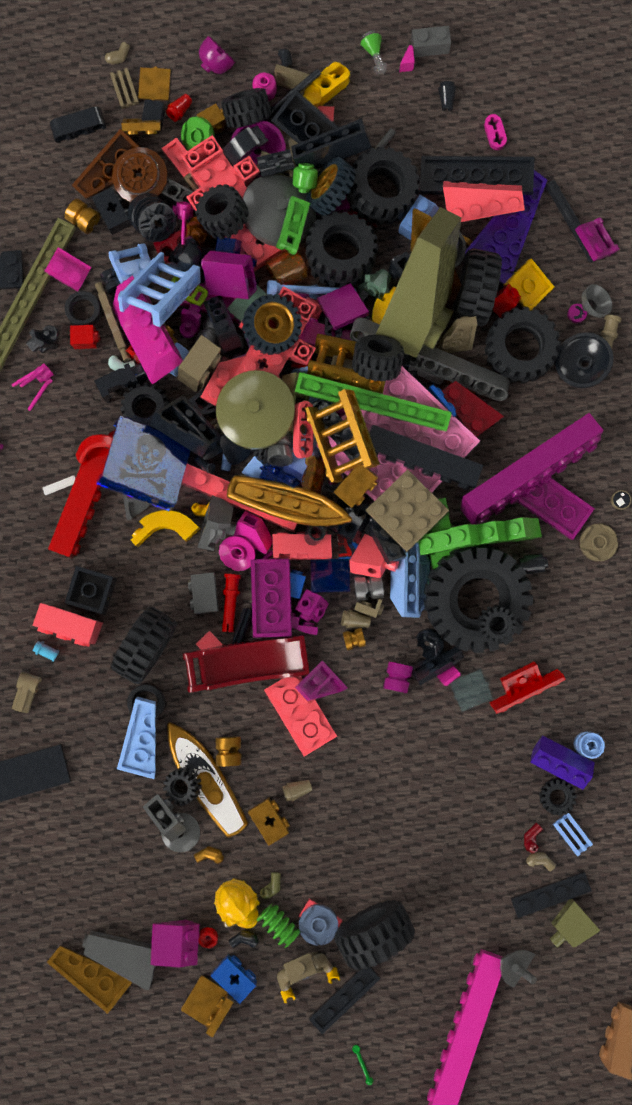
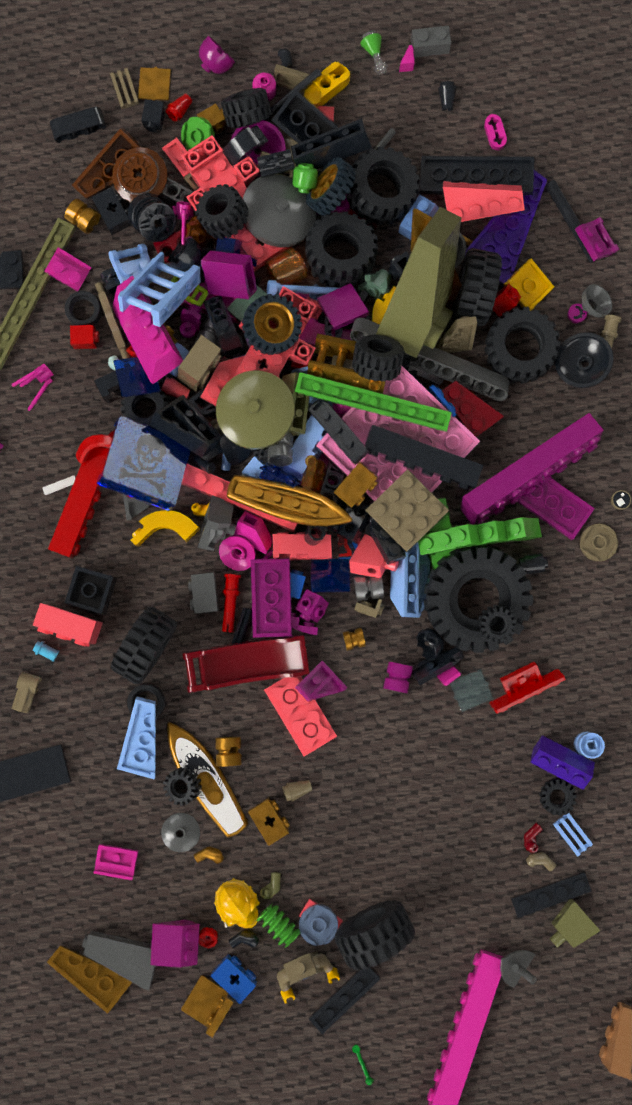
black hips [26,325,59,353] -> none
dark tan arm [105,42,130,64] -> none
pearl gold plate [122,119,161,134] -> none
dark grey brick [143,794,187,842] -> none
coral tile [196,631,223,650] -> none
bright green plate [276,196,310,255] -> none
coral beam [293,401,313,459] -> none
pearl gold fence [305,389,380,482] -> none
dark tan cone [341,609,371,628] -> none
none -> dark pink plate [93,844,139,880]
none -> clear blue piece [113,357,160,397]
none -> coral cone [161,377,190,398]

